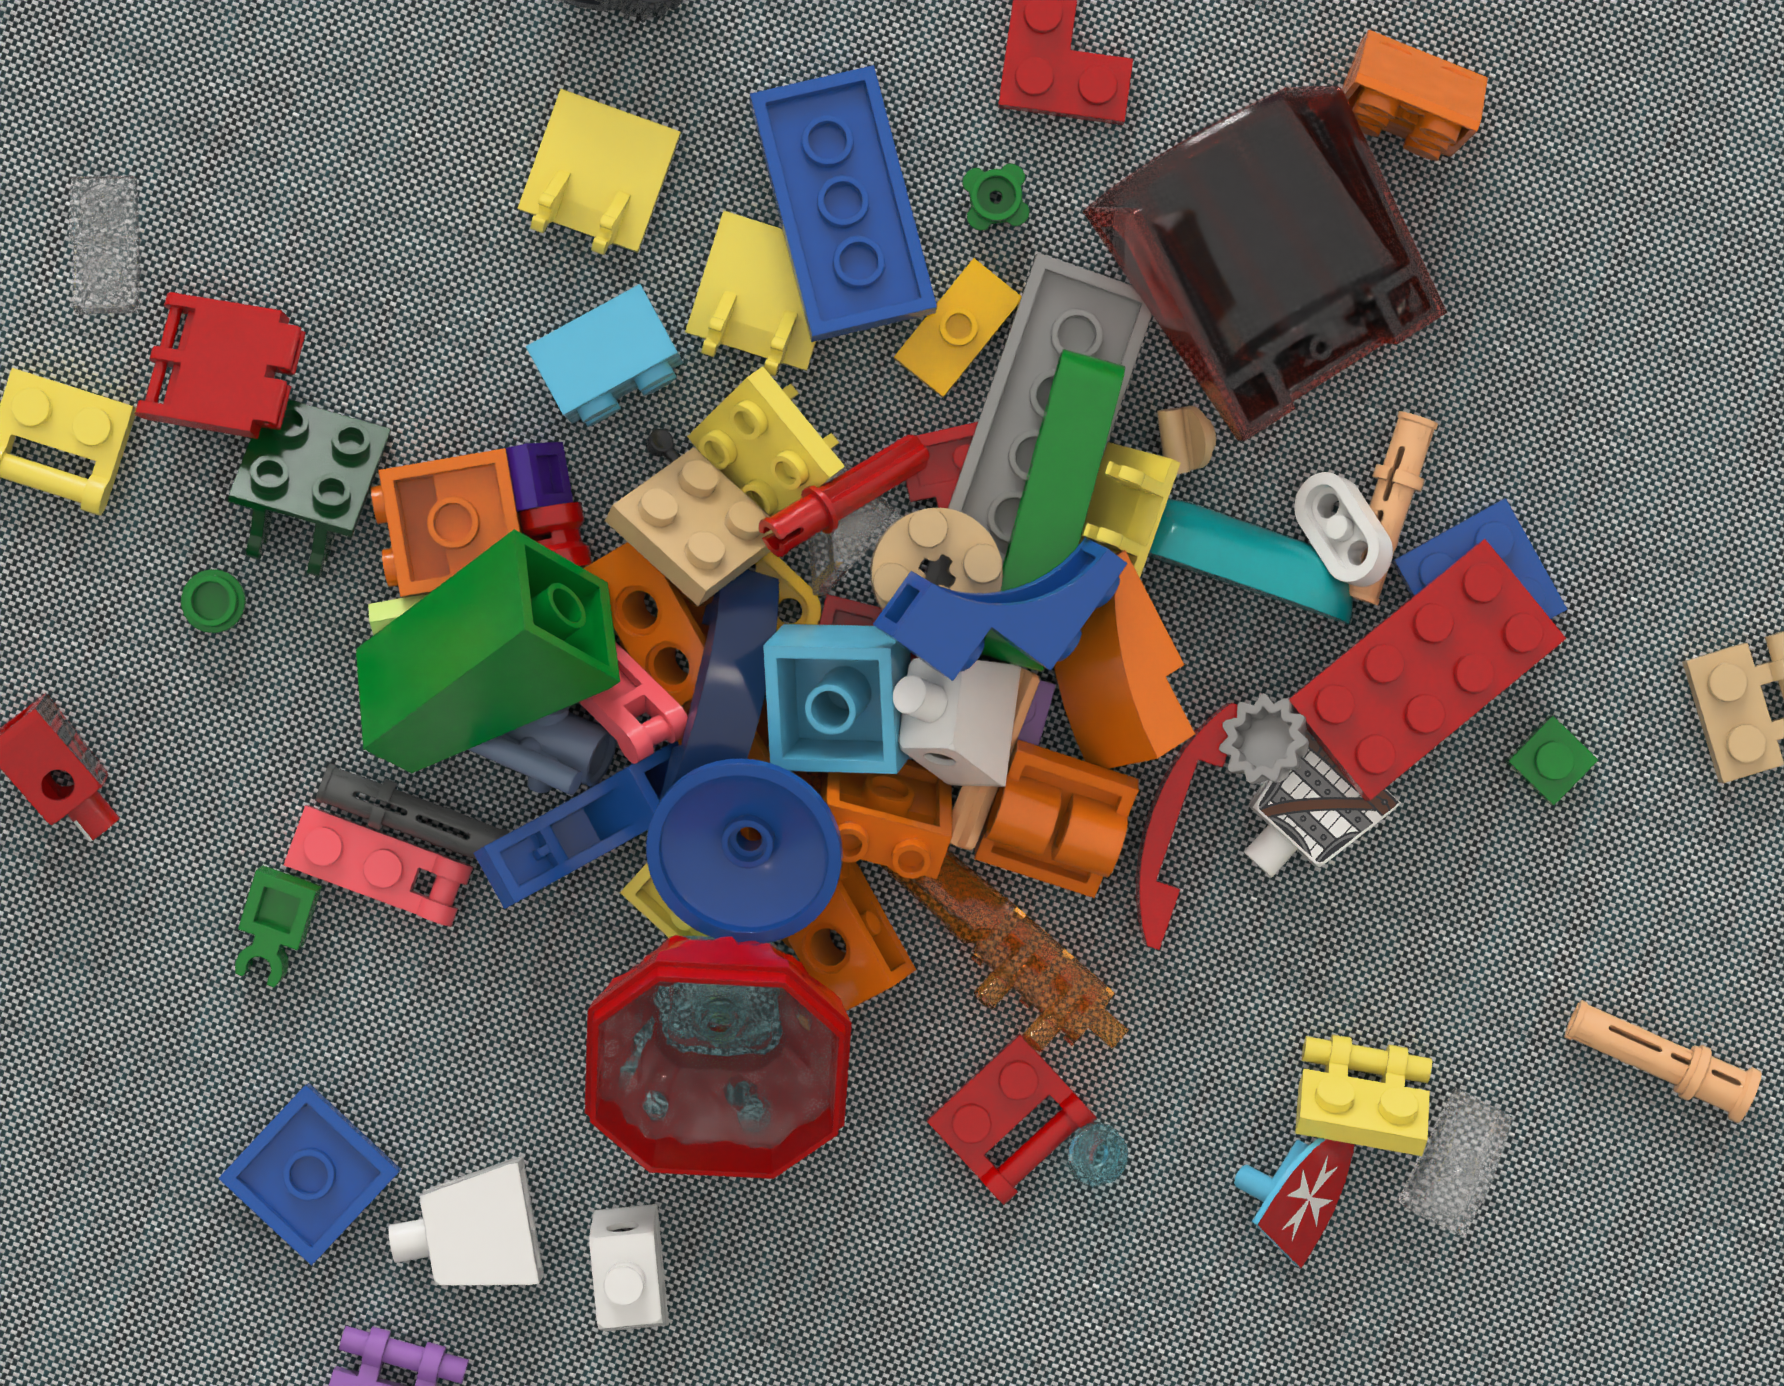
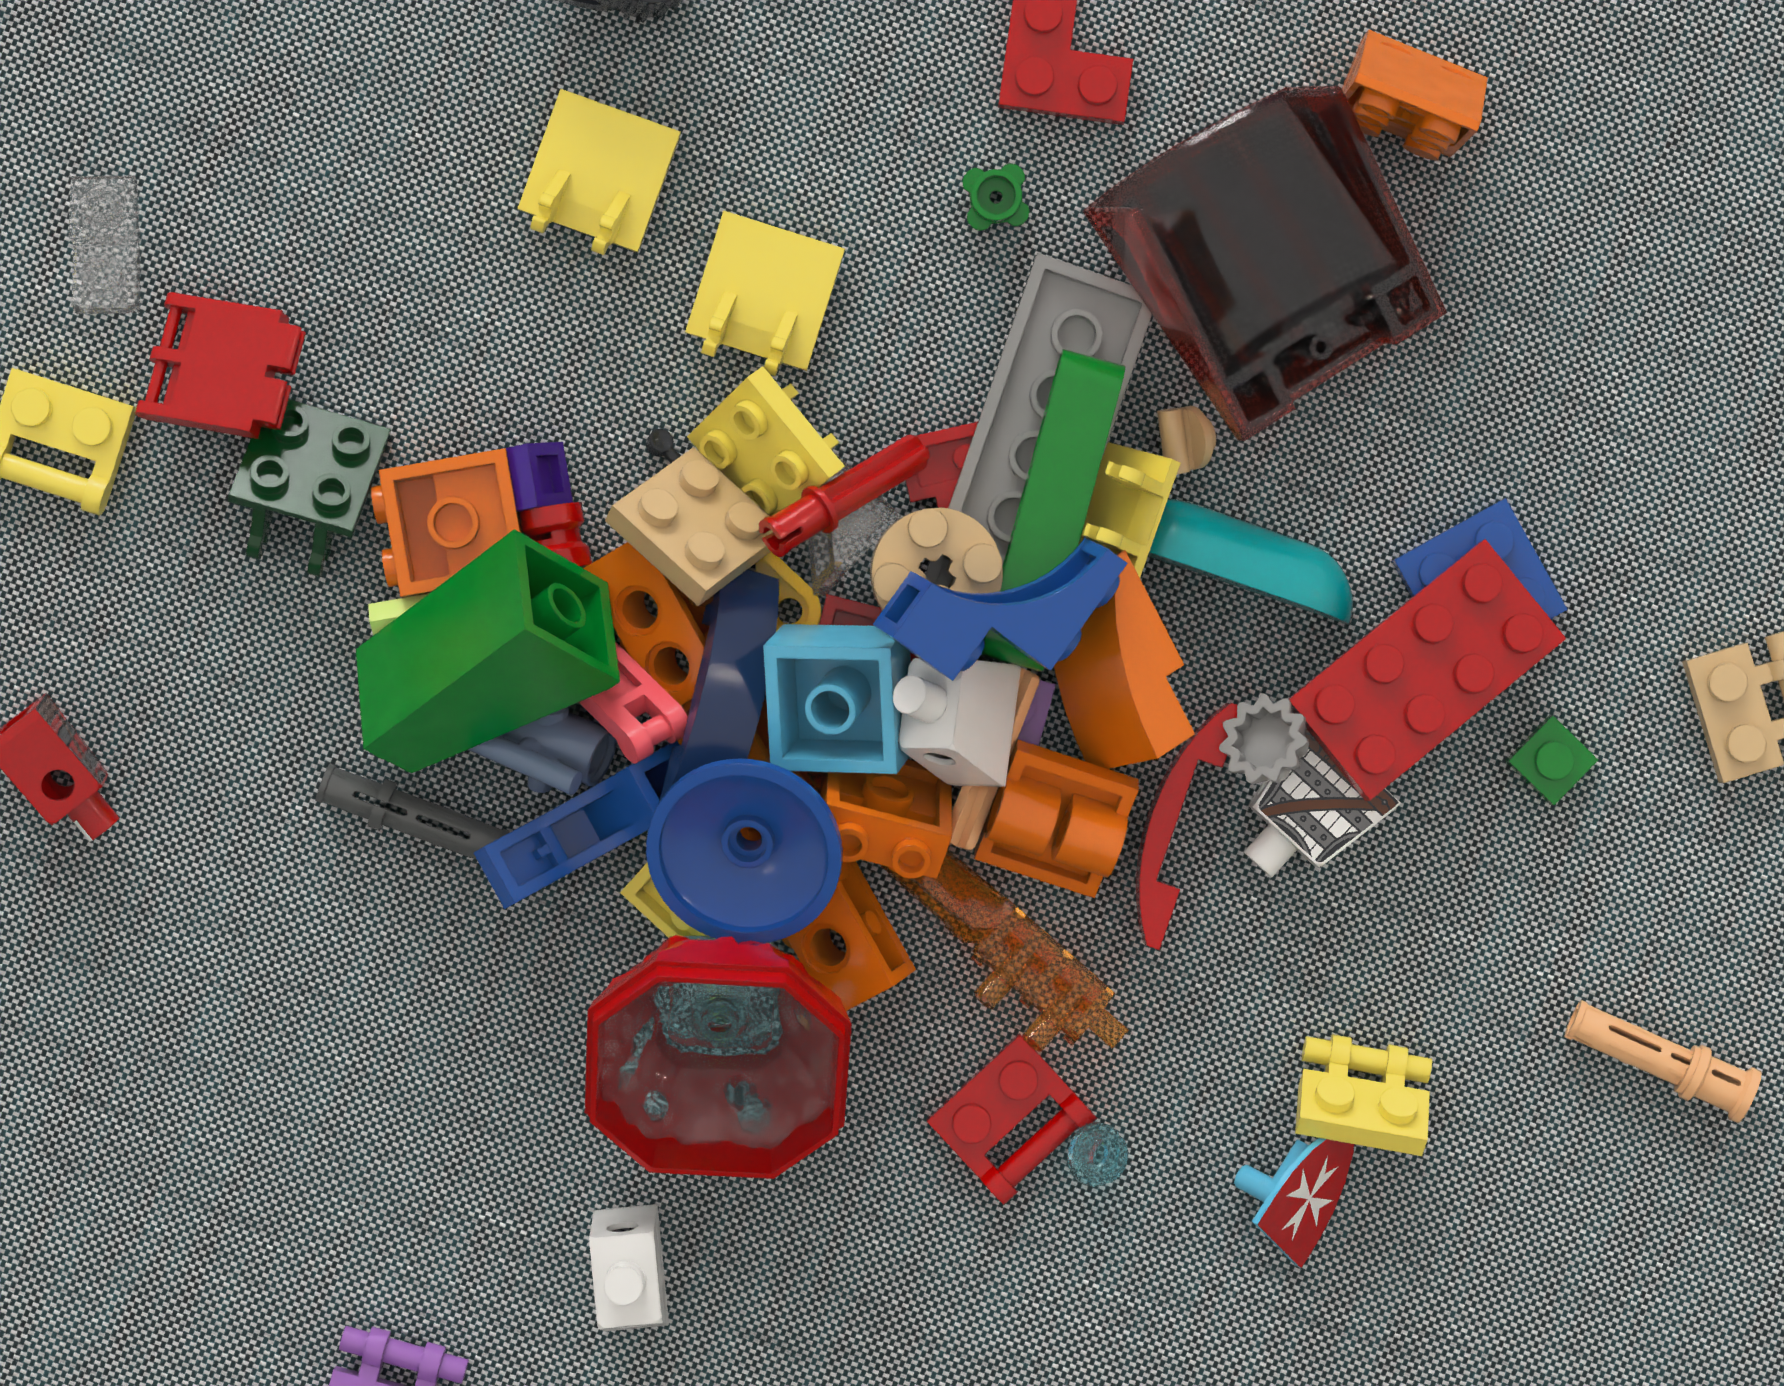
green plate [181,569,246,633] -> none
blue plate [218,1083,402,1266] -> none
green plate [235,865,322,988] -> none
coral plate [283,805,473,927] -> none
white torso [389,1156,544,1285] -> none
medium azure brick [526,284,684,427] -> none
blue plate [749,65,937,342] -> none
yellow plate [894,258,1022,398] -> none
white plate [1294,472,1393,587] -> none
light nougat pin [1349,411,1438,606] -> none
clear slope [1397,1087,1513,1238] -> none

